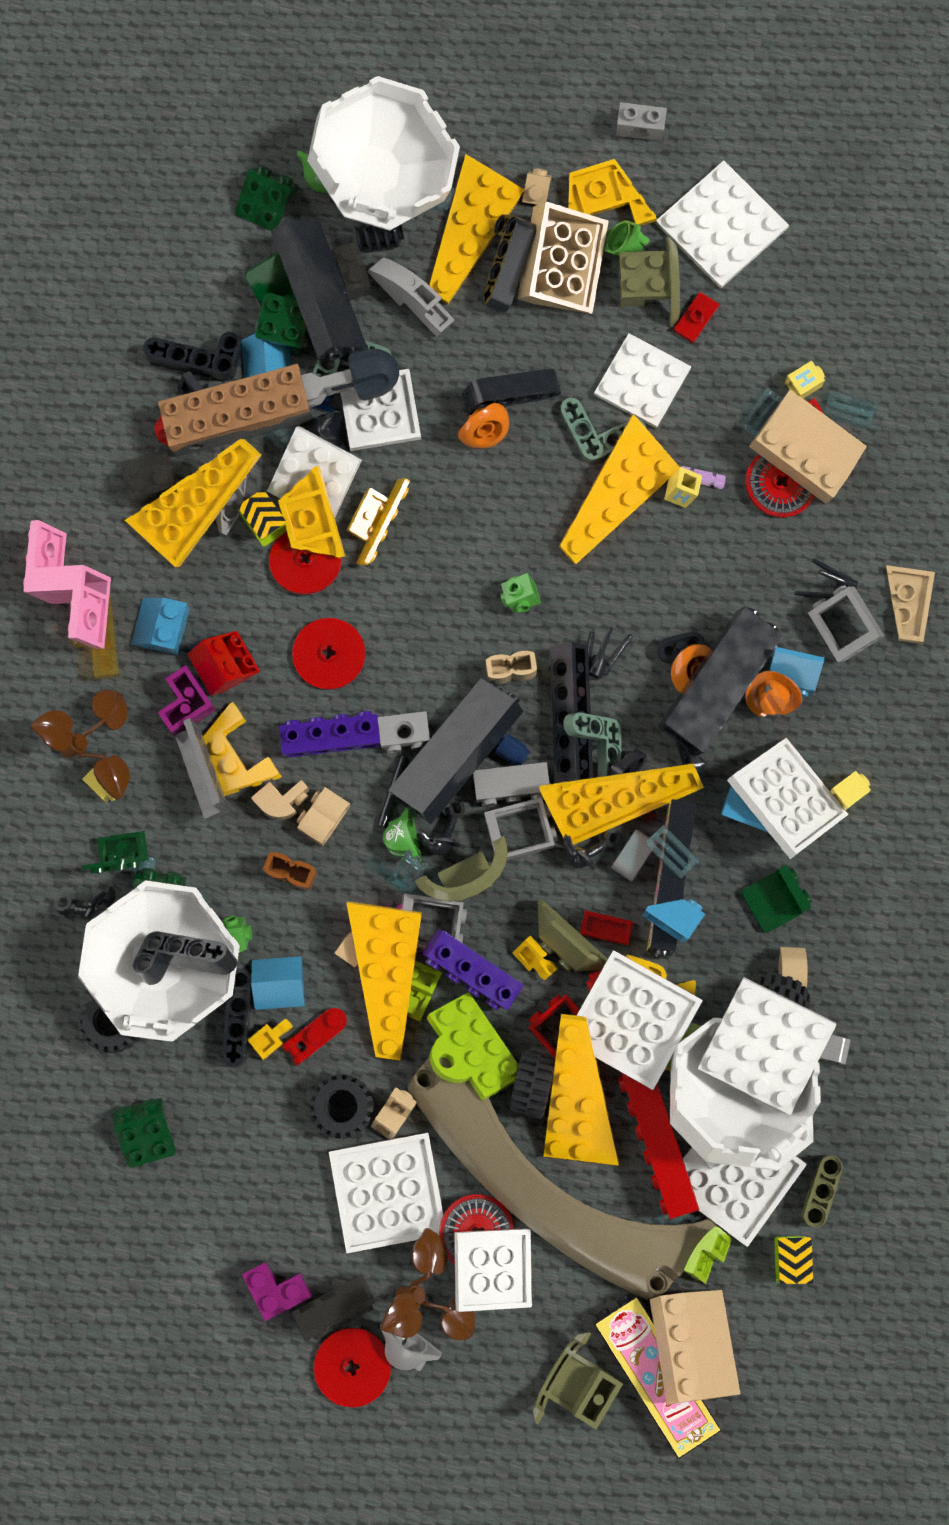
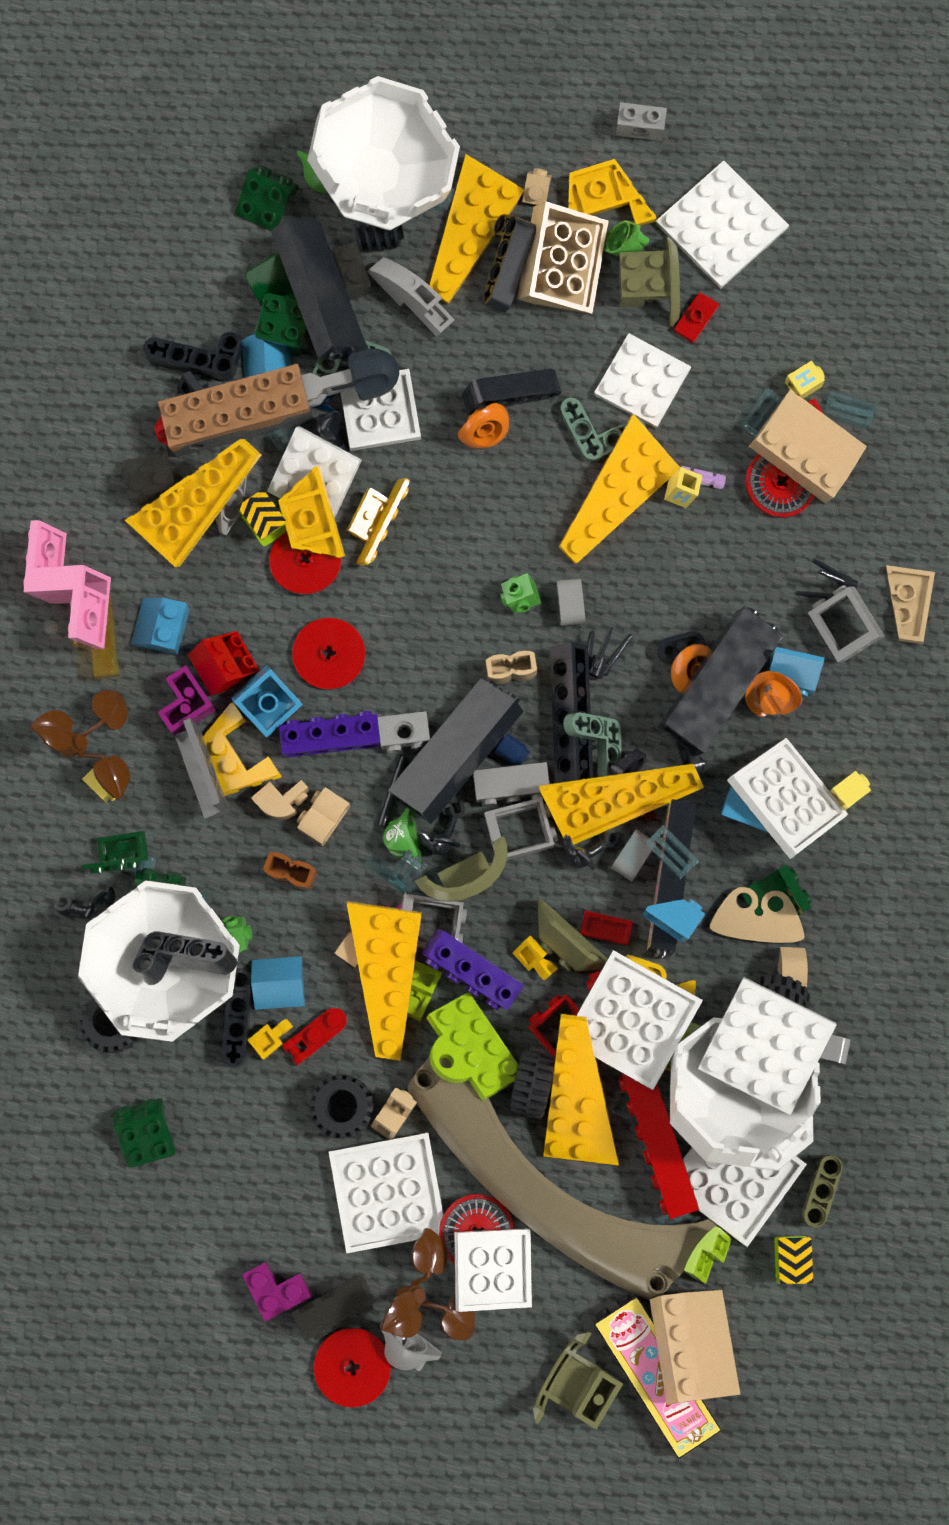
none -> dark azure slope [230,665,303,737]
none -> light grey beam [556,578,585,626]
none -> tan piece [710,887,804,943]

